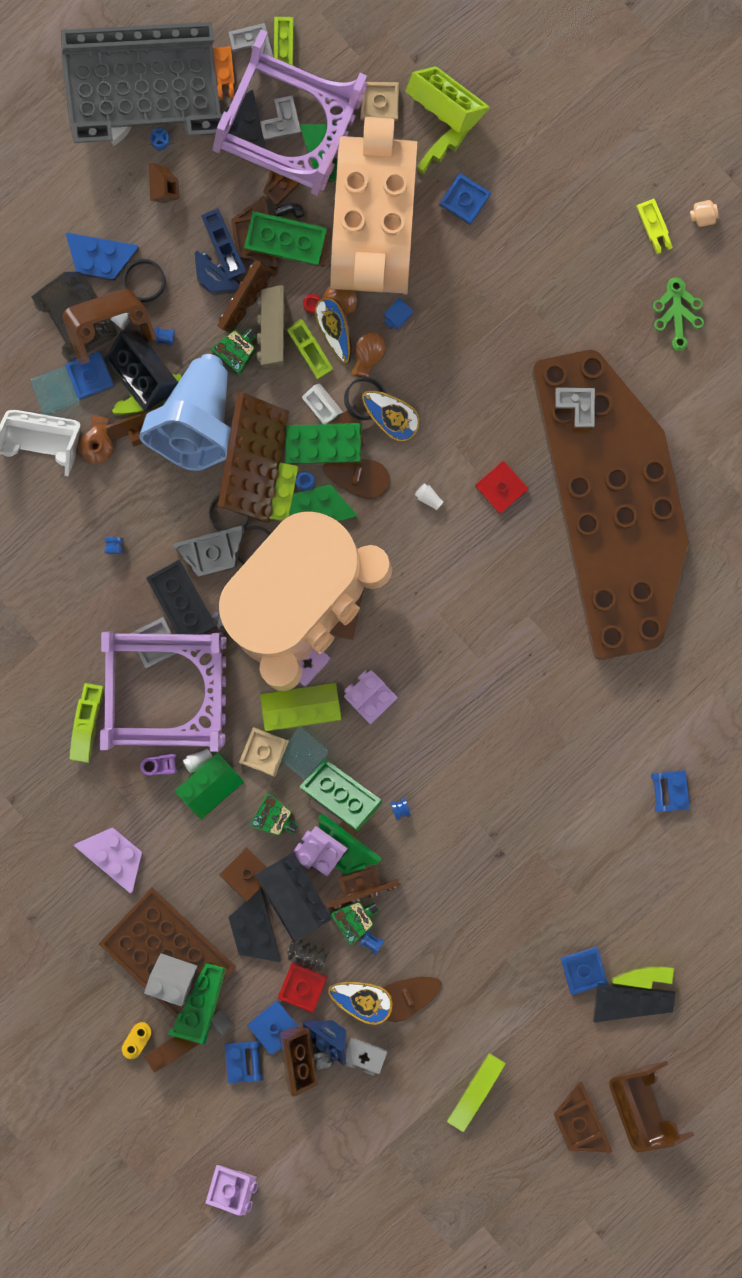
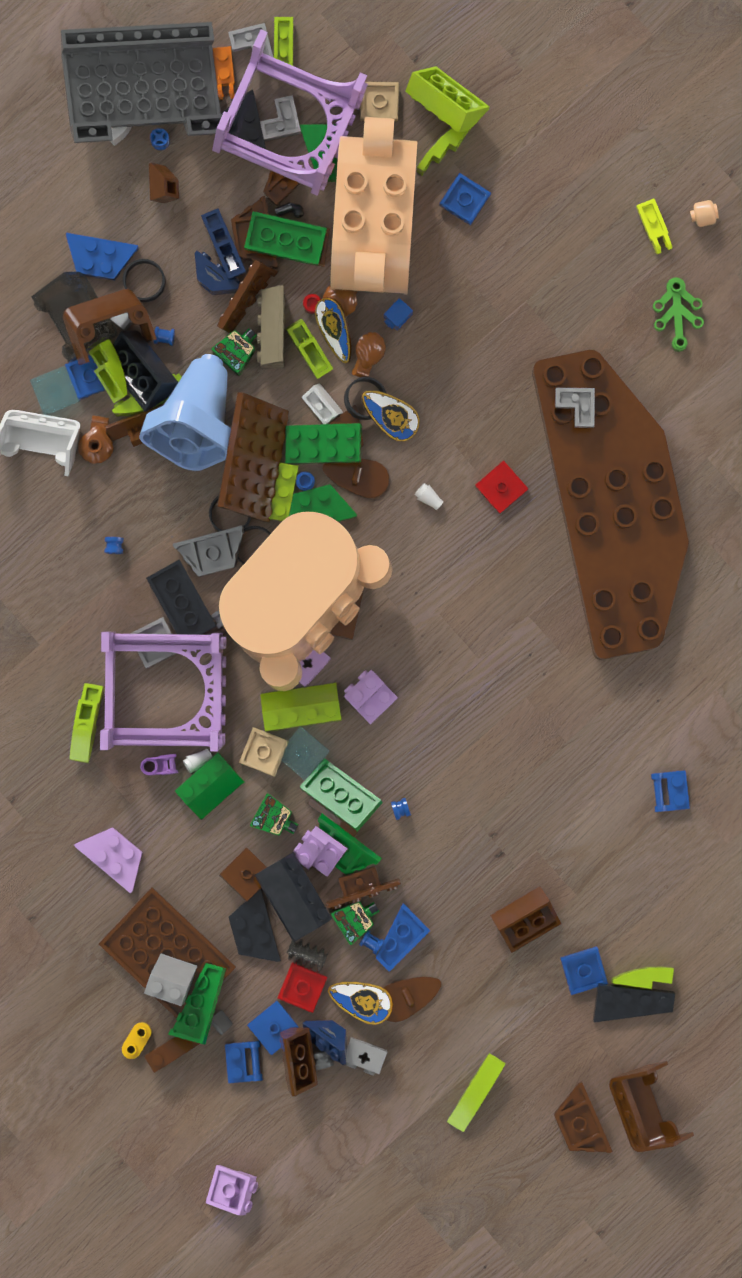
none -> lime slope [89,339,127,403]
none -> blue wing [376,903,430,972]
none -> reddish brown slope [490,886,562,953]

